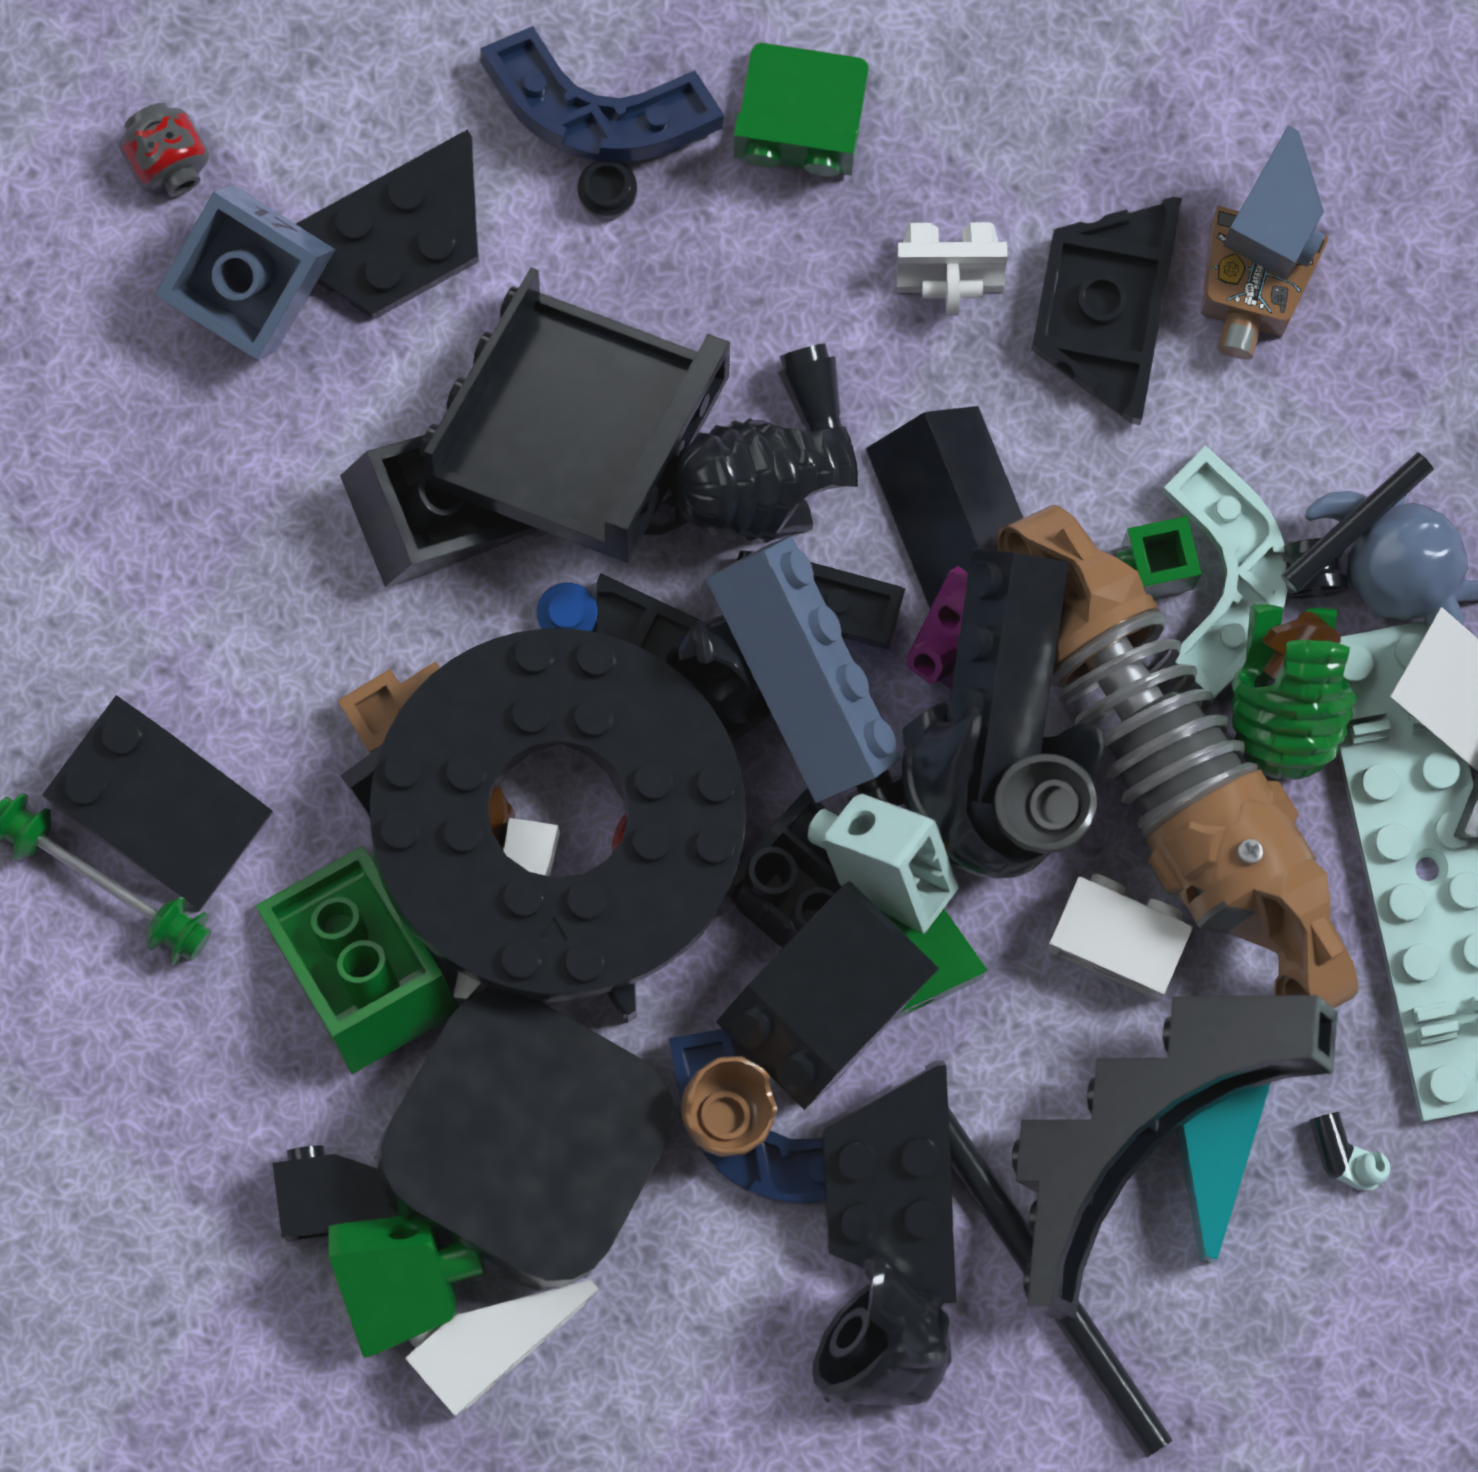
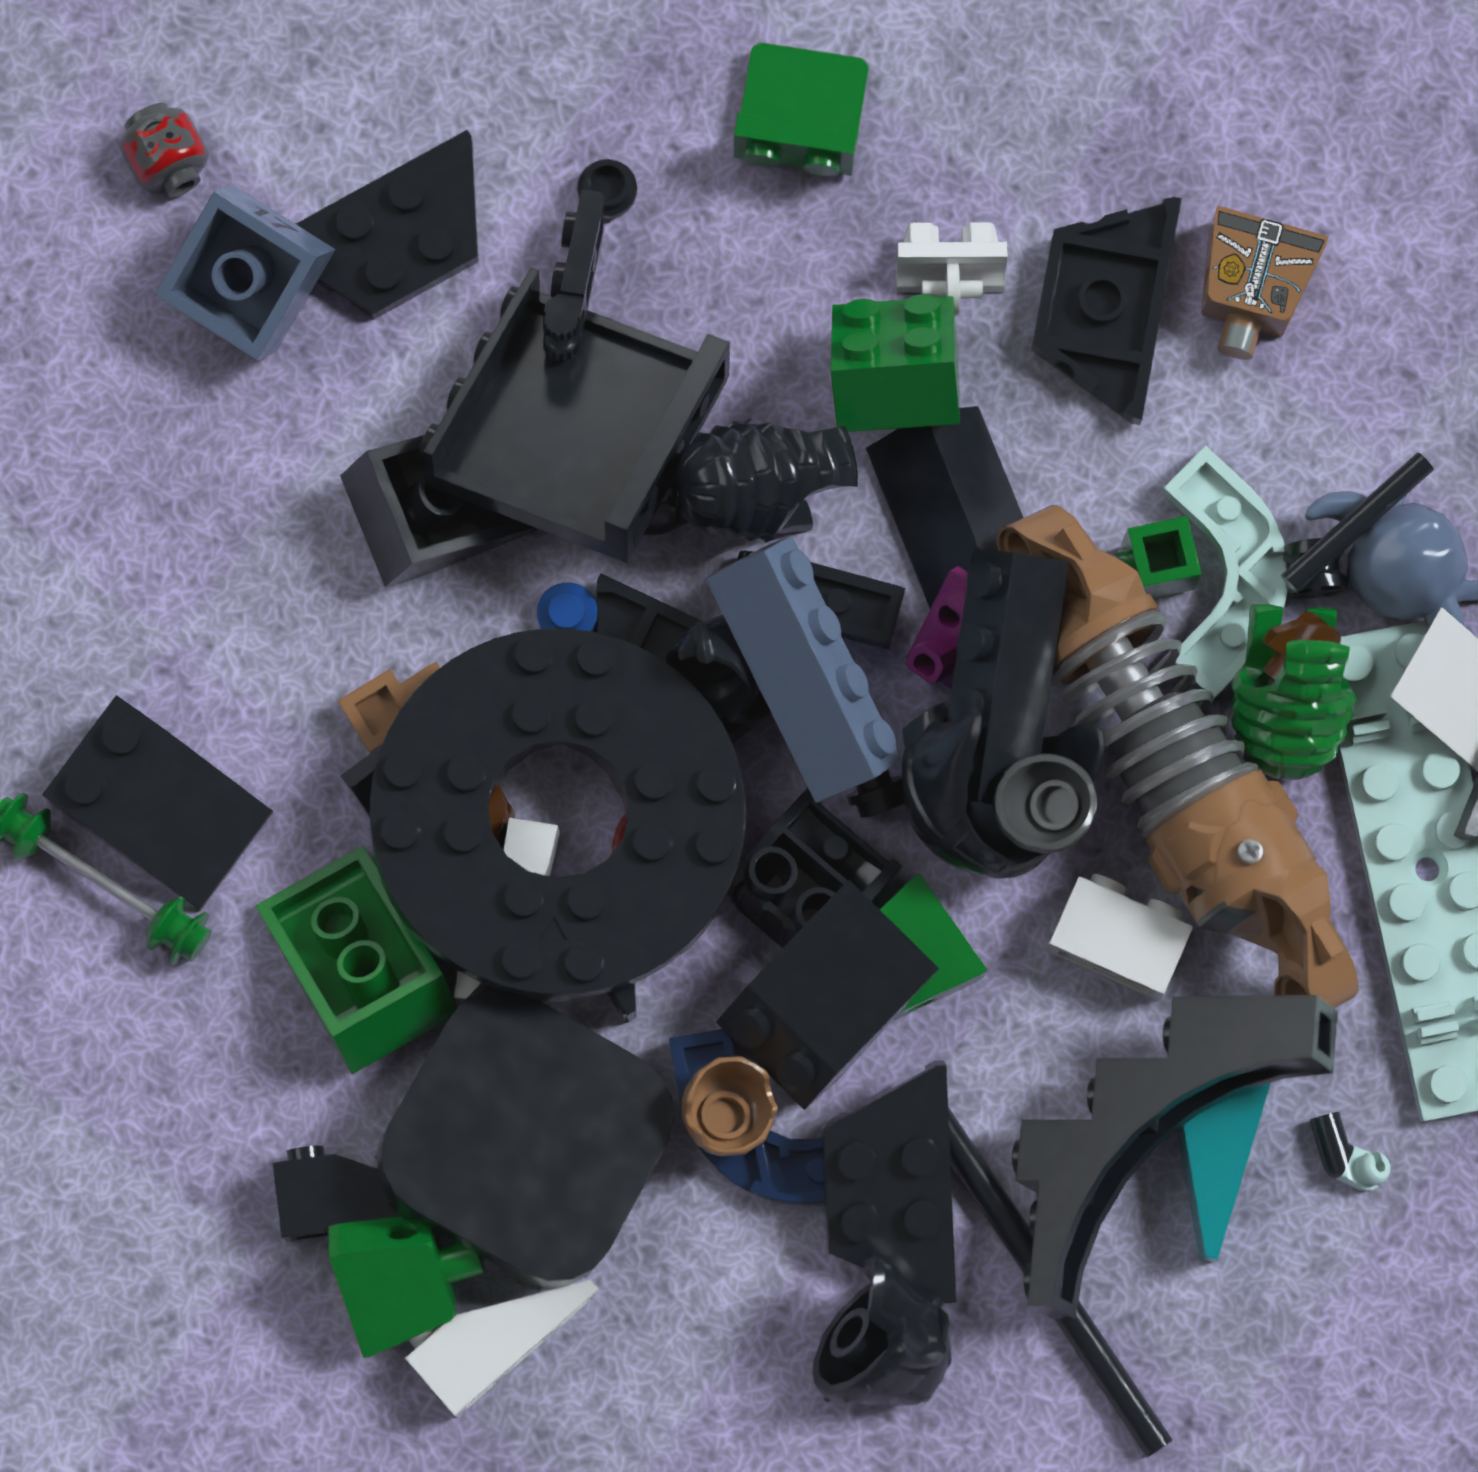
dark blue plate [480,26,725,162] -> none
black cone [778,343,842,433] -> none
light aqua torso [808,794,959,934] -> none
sand blue slope [1223,125,1325,280] -> none
none -> black hinge [543,189,605,362]
none -> green brick [830,294,960,432]

